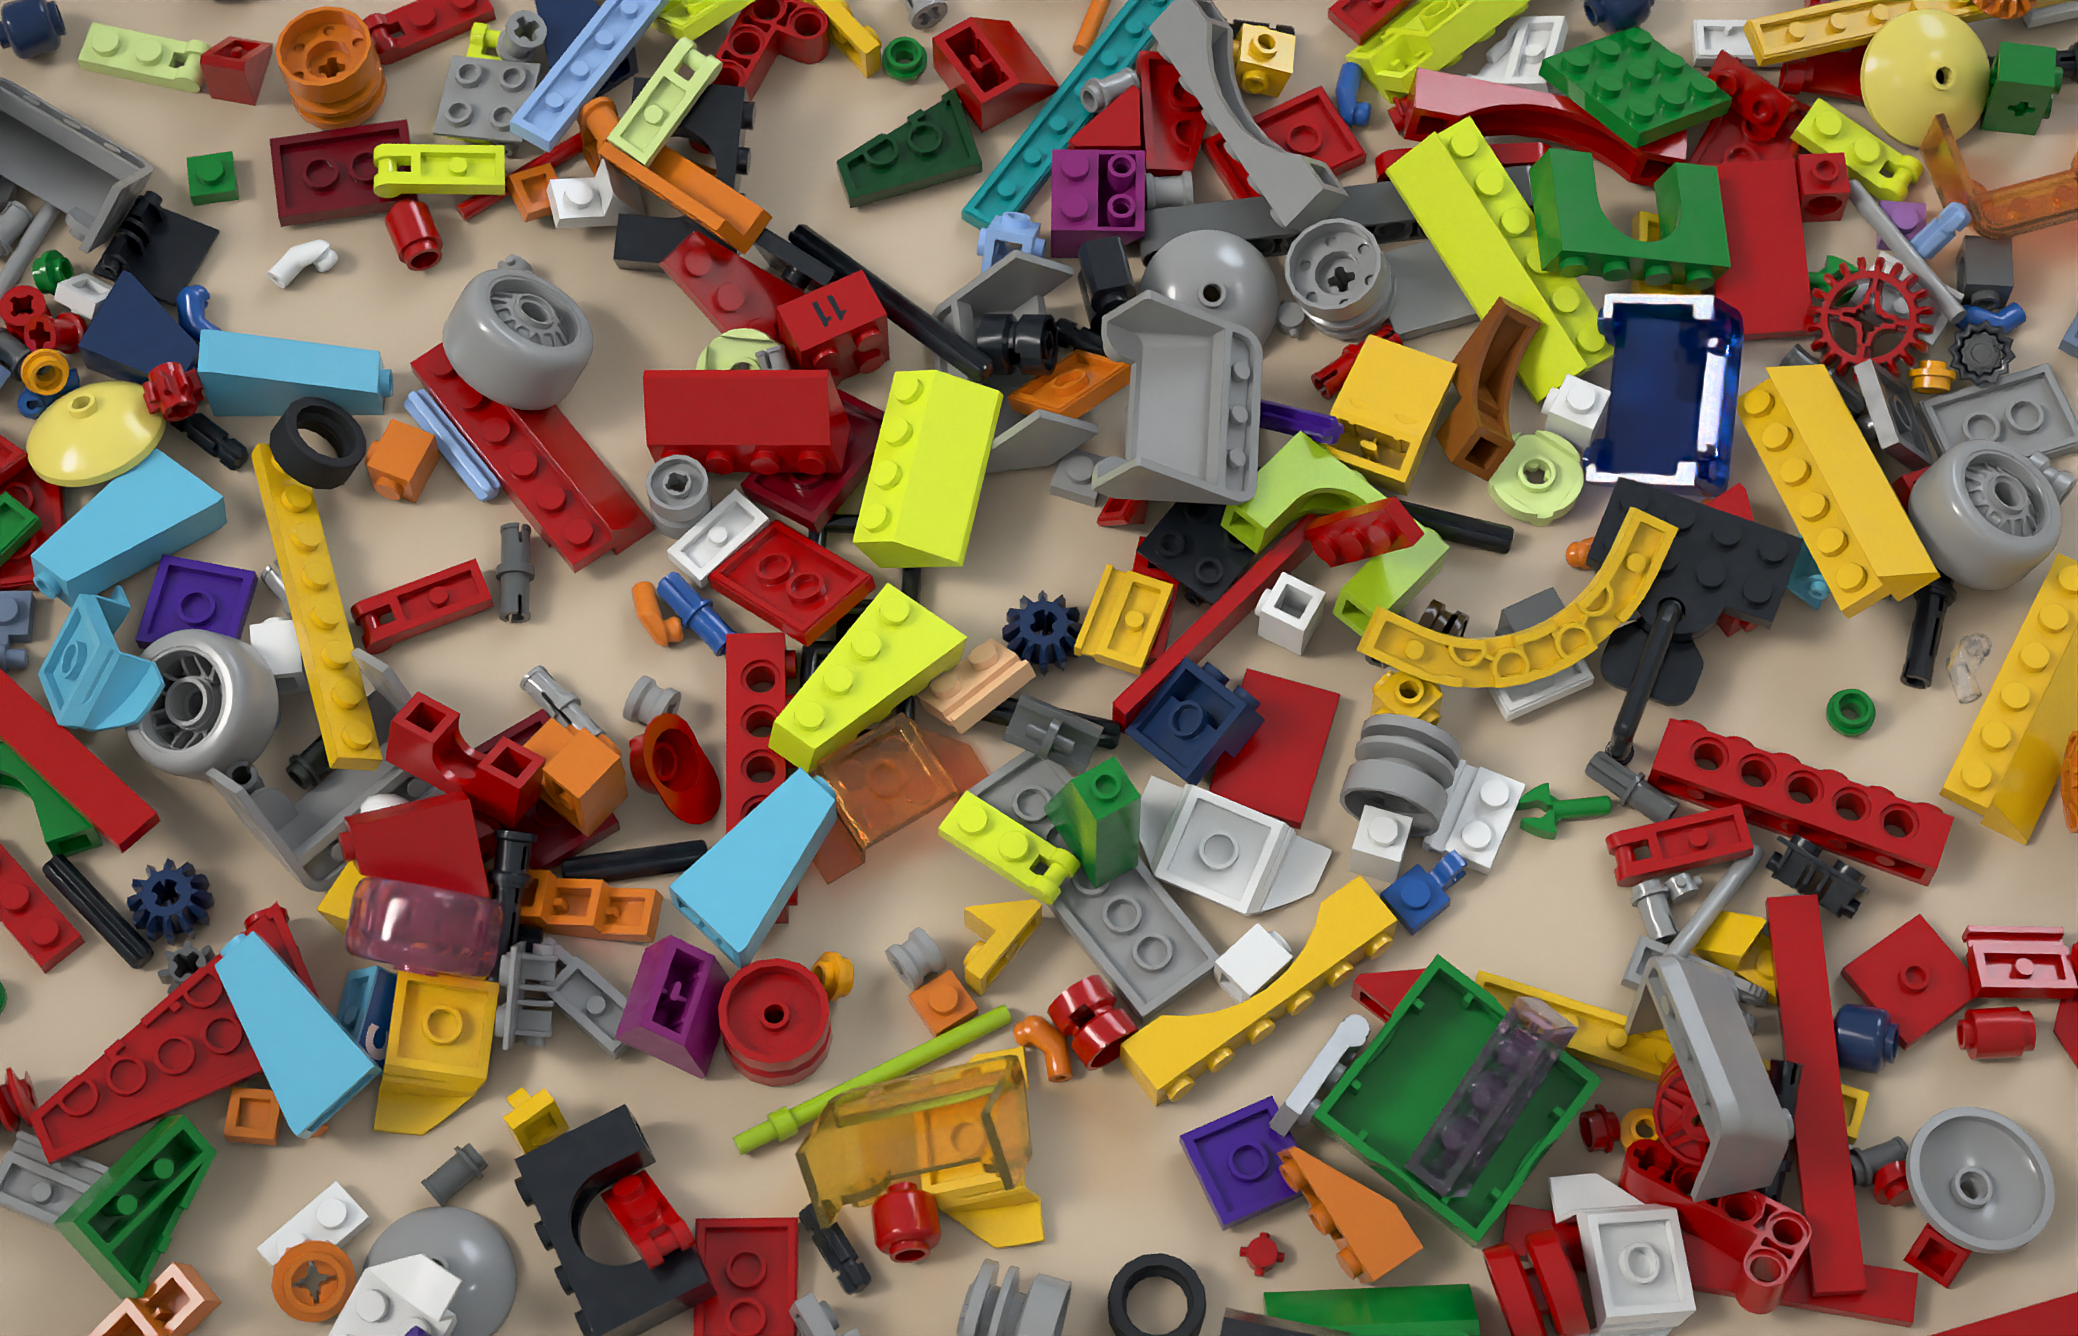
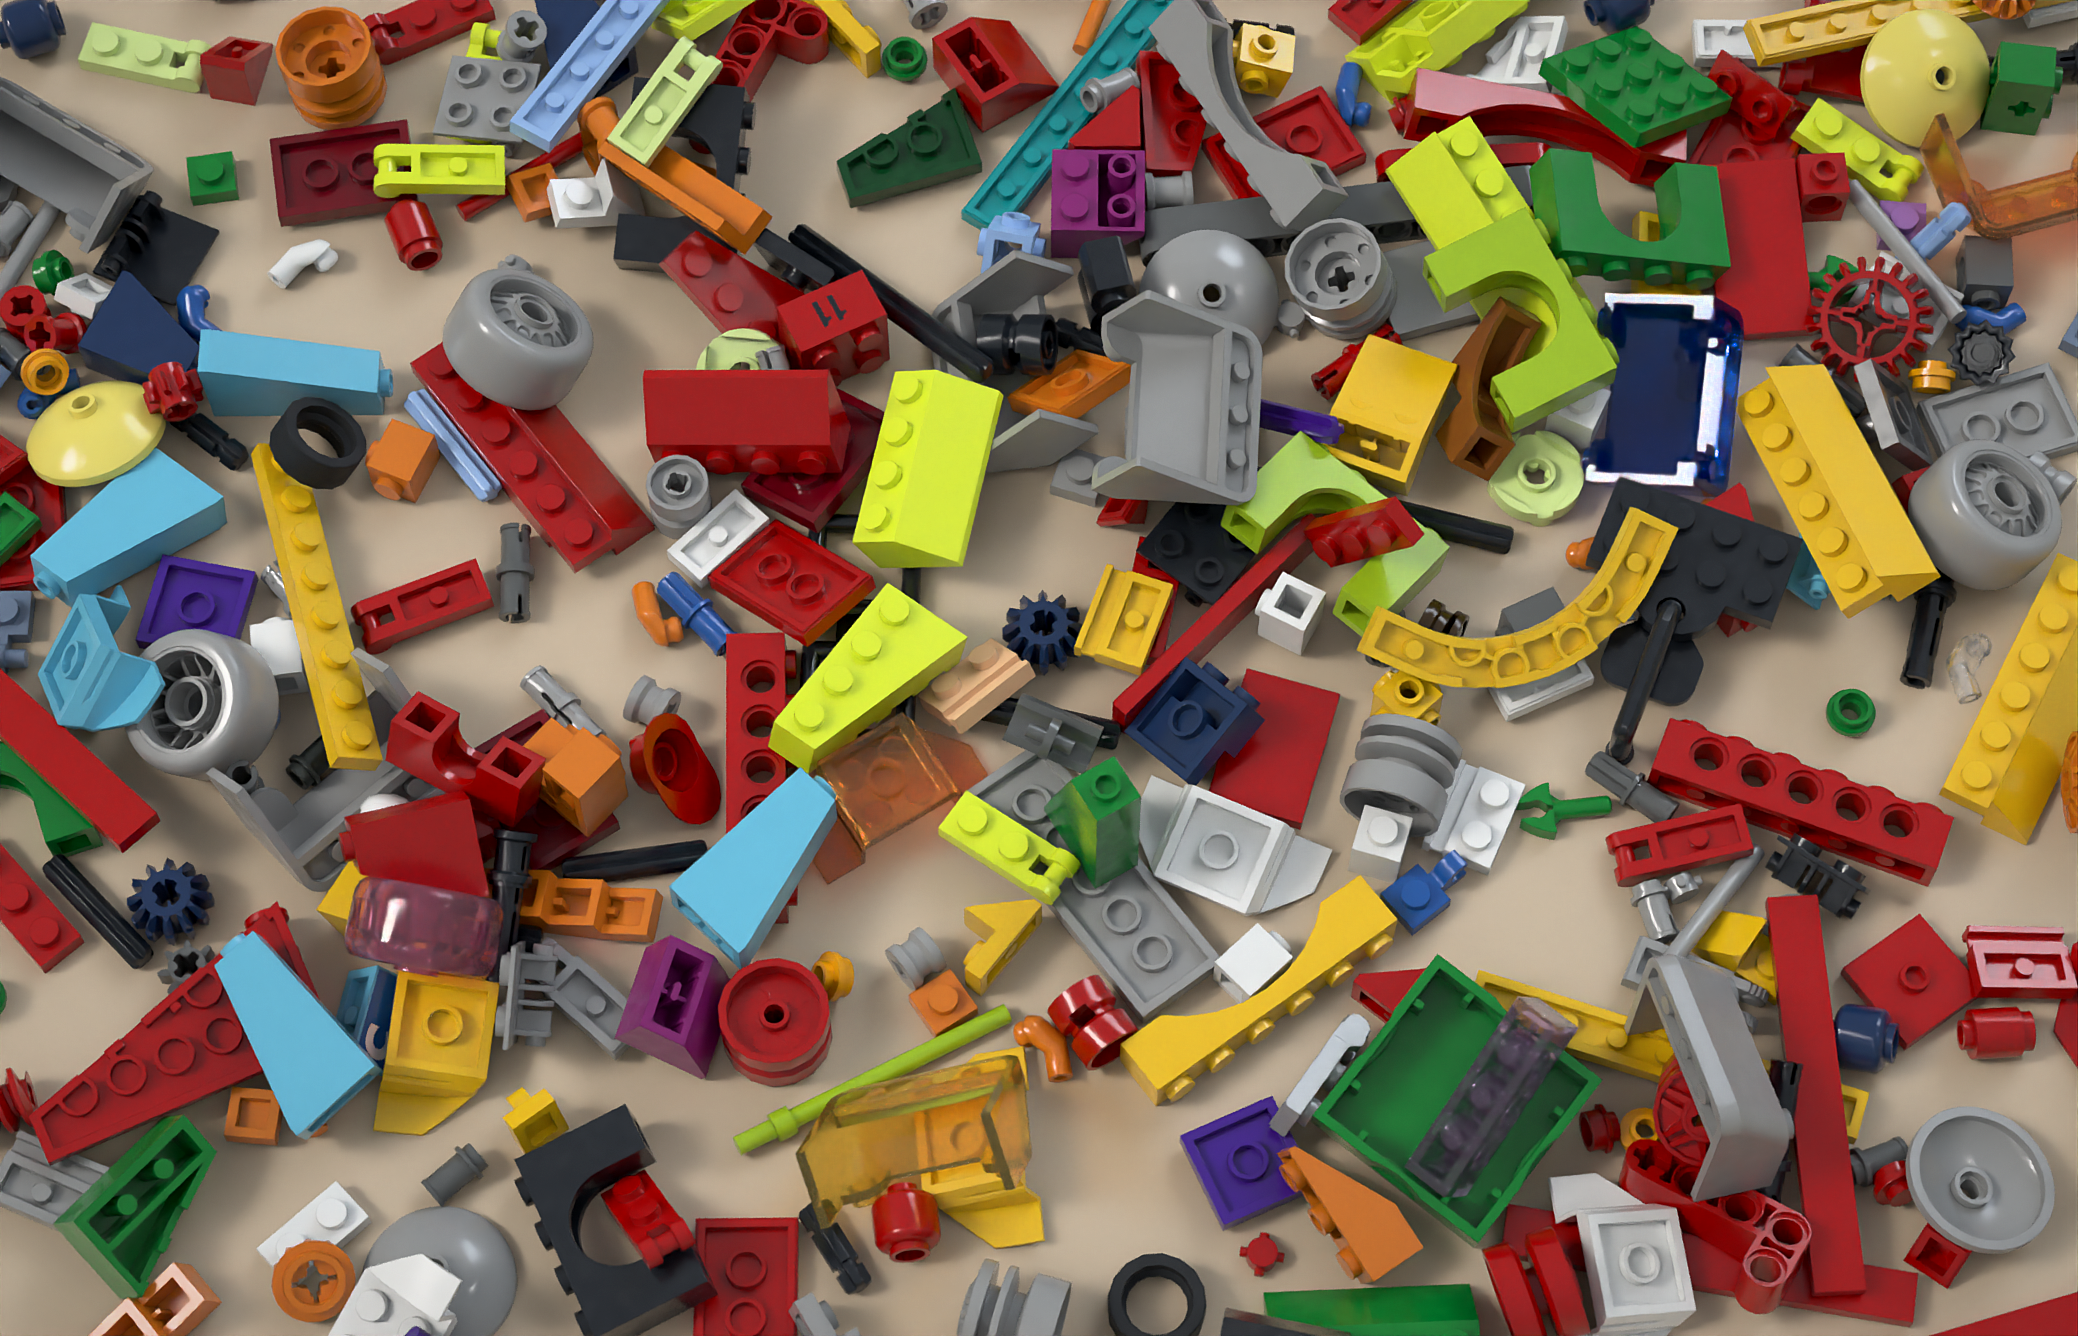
none -> lime arch [1422,207,1620,433]

